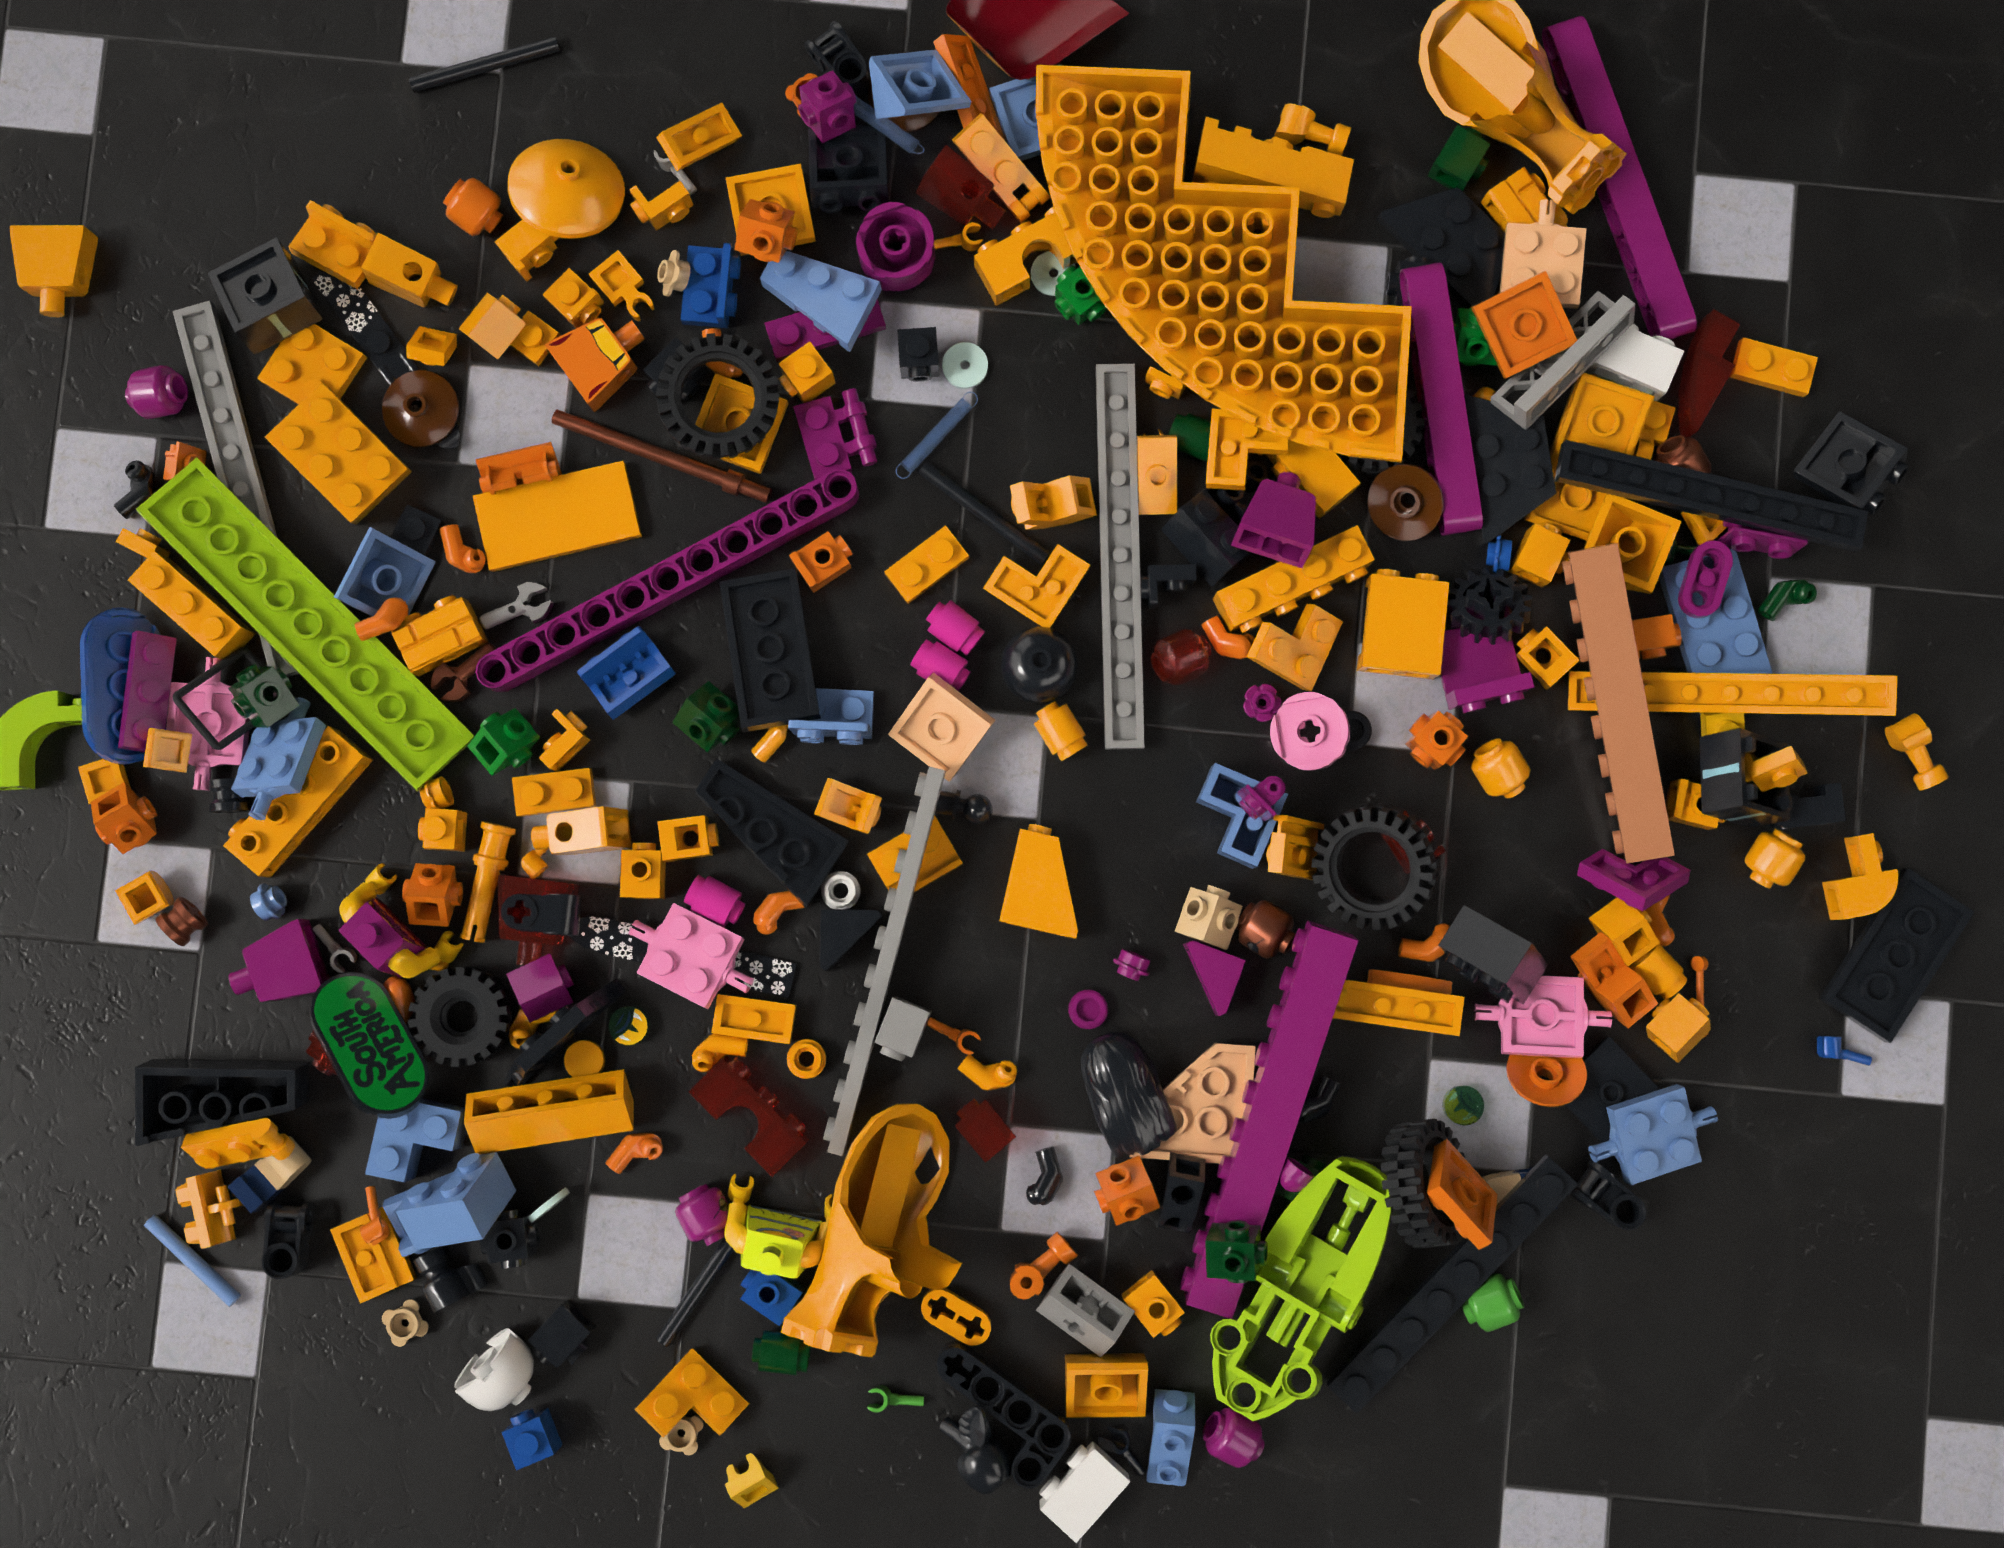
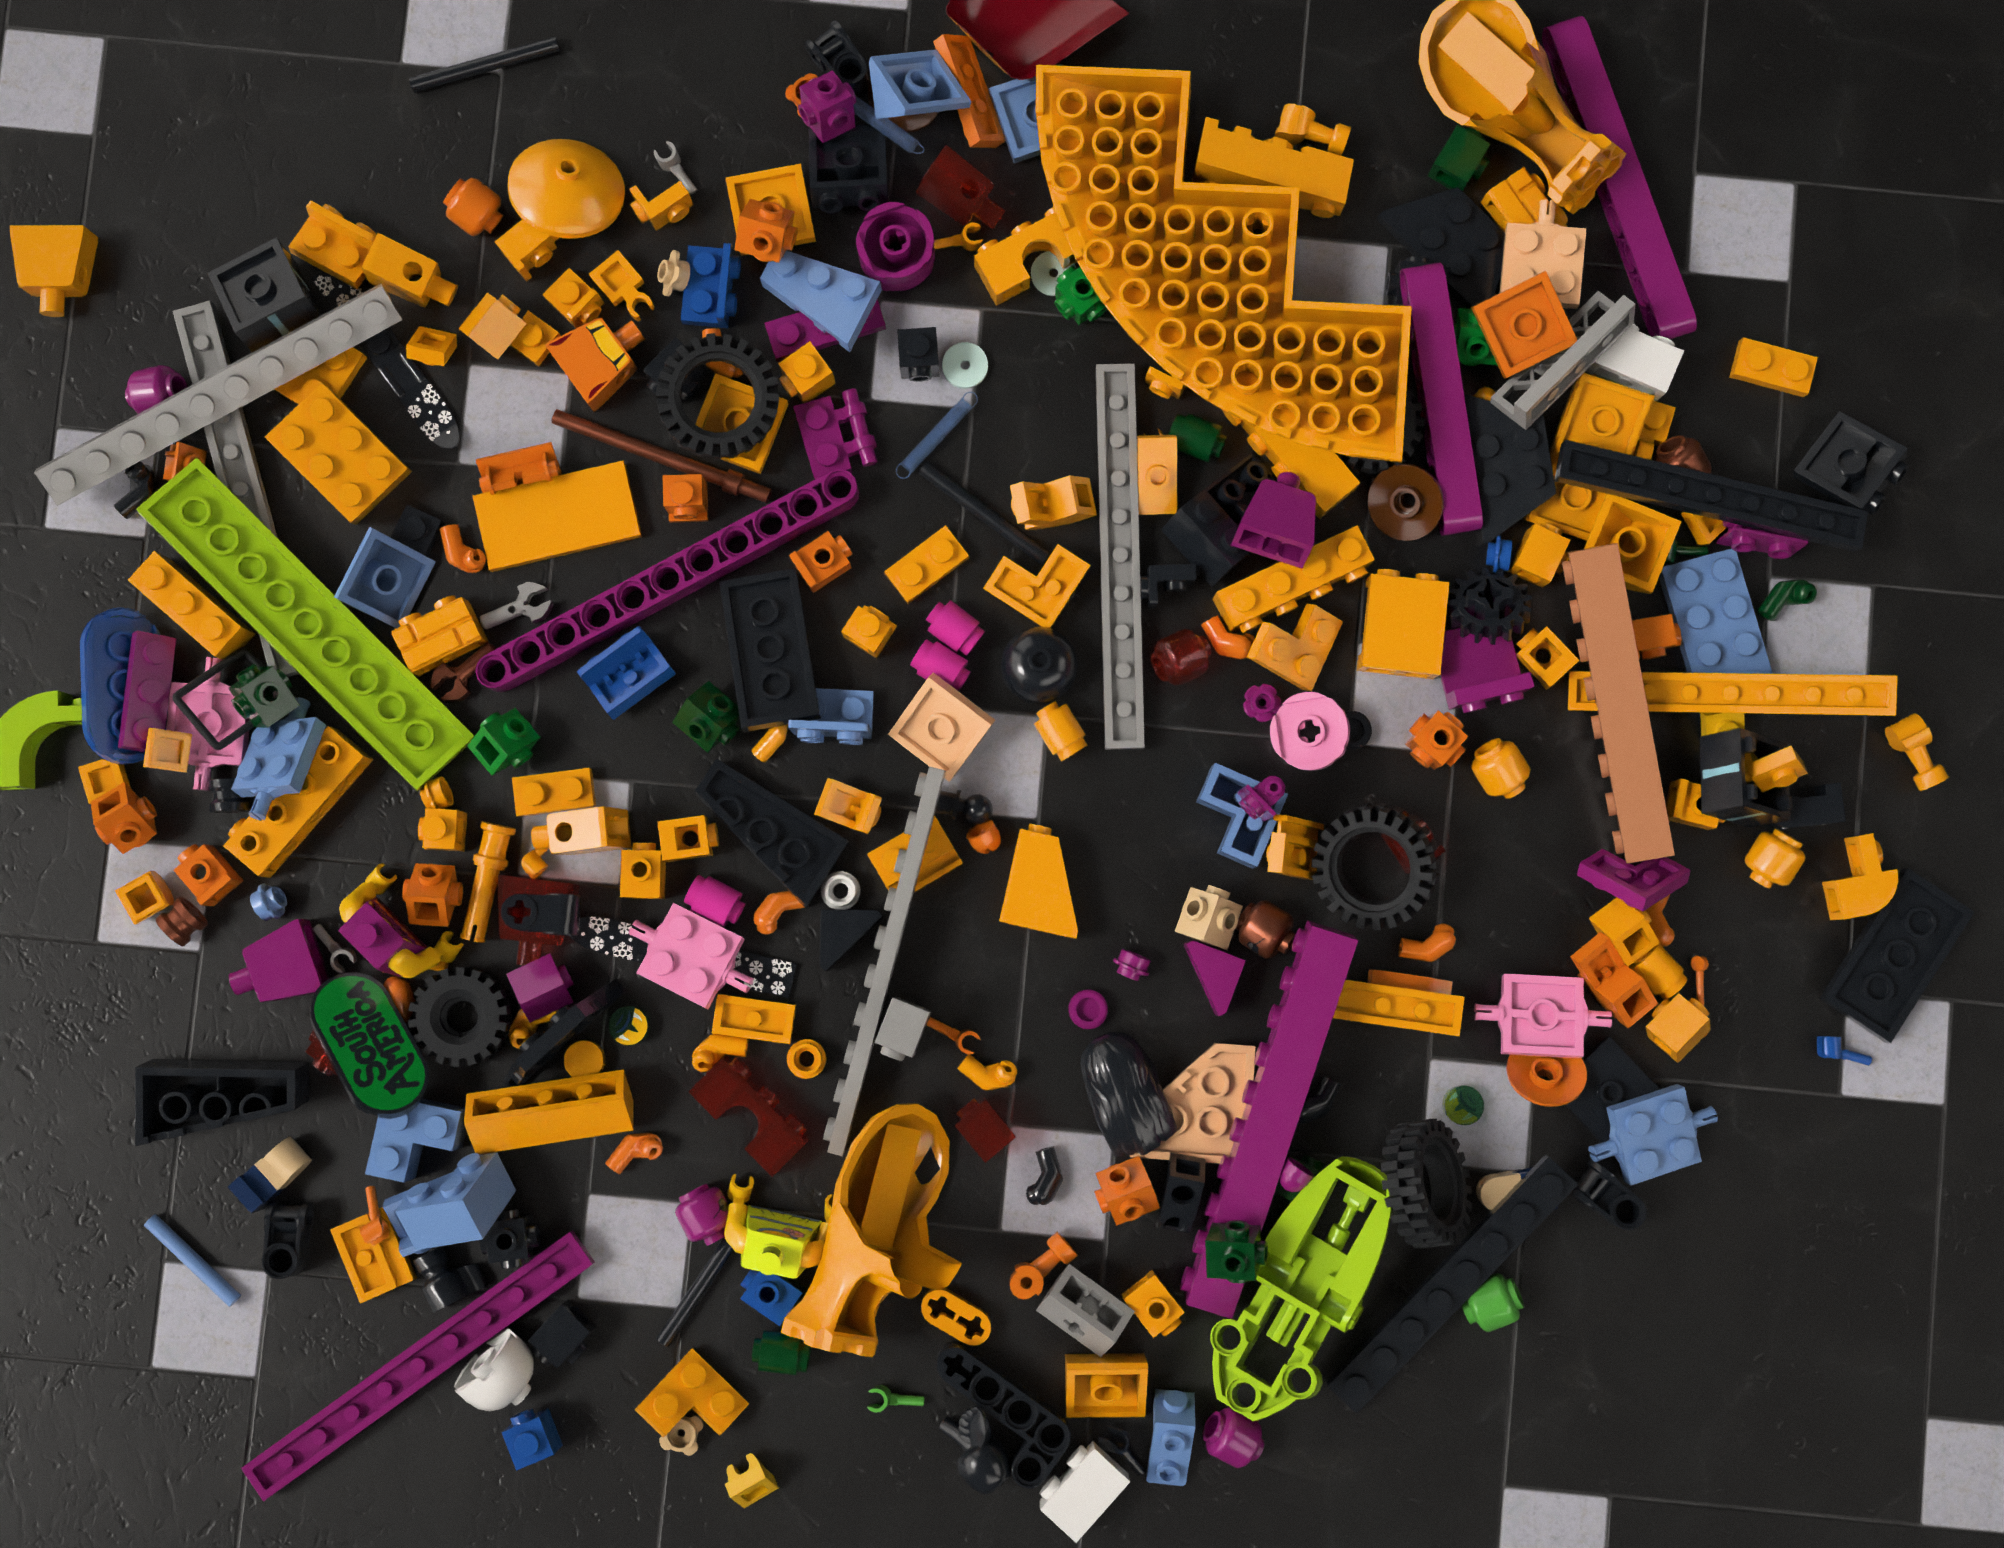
light orange plate [115,528,171,558] -> none
light orange hips [175,1169,243,1249] -> none
light orange plate [181,1118,295,1169] -> none
orange arm [354,597,409,641] -> none
reddish brown dish [382,370,459,447] -> none
tan plate [382,1299,429,1347] -> none
light aqua wheel [527,1187,570,1223] -> none
light orange bracket [539,709,590,772] -> none
light orange plate [657,103,742,171] -> none
light orange plate [952,113,1051,223] -> none
light orange plate [1206,408,1289,490] -> none
orange plate [1427,1139,1498,1250] -> none
black brick [1438,905,1549,1004] -> none
clear red slope [1678,309,1740,438] -> none
magenta plate [1678,540,1733,618] -> none
none -> light grey plate [34,283,402,506]
none -> orange brick [173,844,244,906]
none -> magenta plate [241,1230,595,1501]
none -> orange brick [662,474,708,523]
none -> light orange brick [841,605,897,659]
none -> orange hinge [966,820,1001,854]

